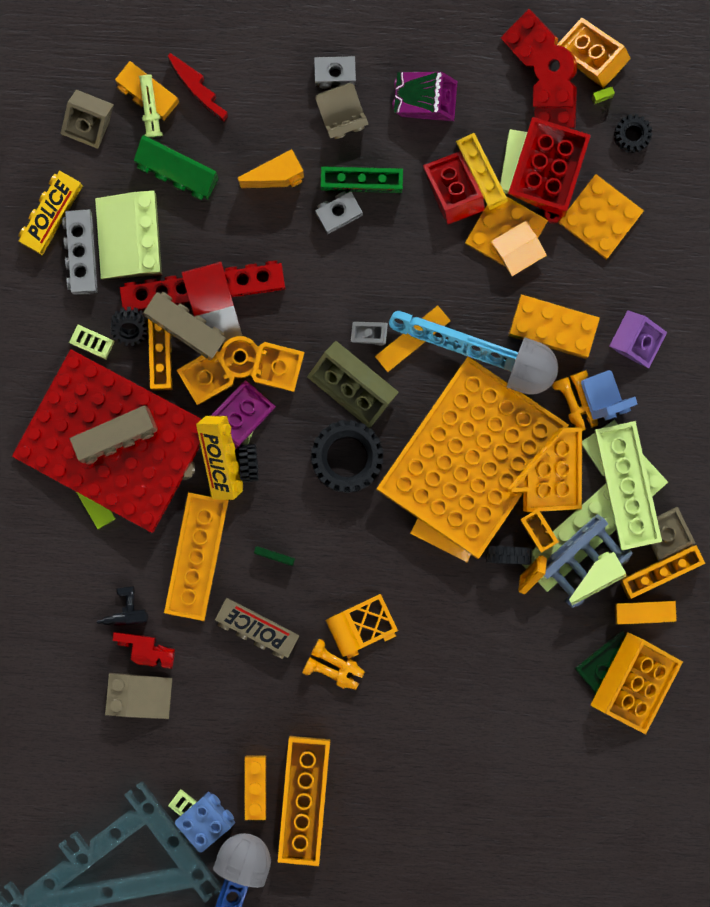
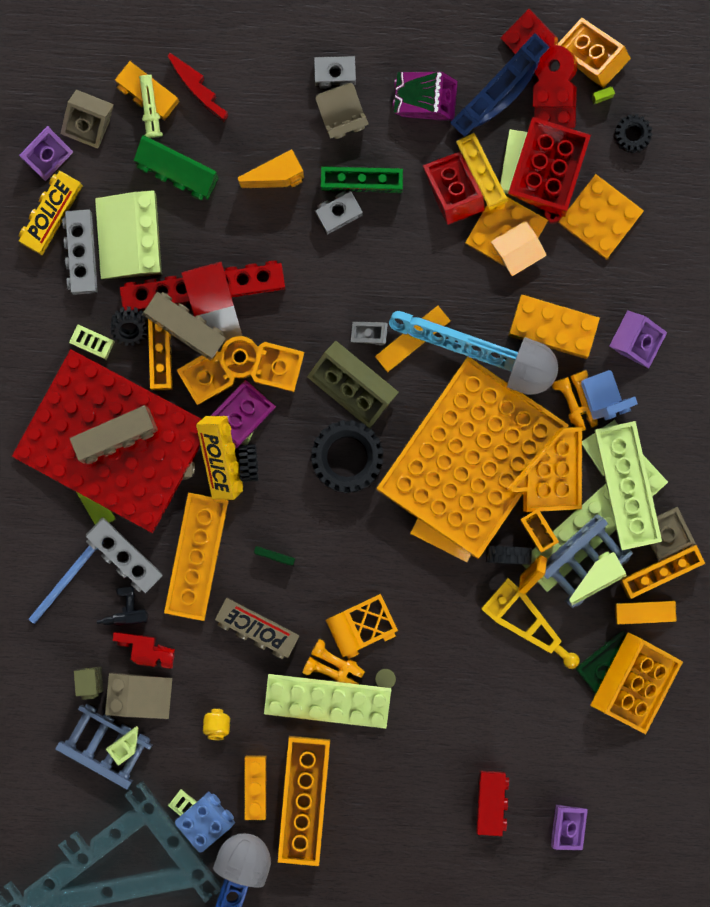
none -> medium lavender slope [19,126,73,181]
none -> medium blue bar [29,538,105,624]
none -> sand blue fence [56,704,153,789]
none -> olive brick [74,667,103,700]
none -> light grey brick [86,517,163,593]
none -> yellowish green tile [106,726,139,766]
none -> yellow head [203,709,230,740]
none -> yellowish green plate [264,674,391,729]
none -> olive tile [375,669,396,688]
none -> dark blue piece [450,33,550,137]
none -> red brick [476,771,509,836]
none -> yellow plate [481,578,580,669]
none -> medium lavender slope [551,805,588,850]

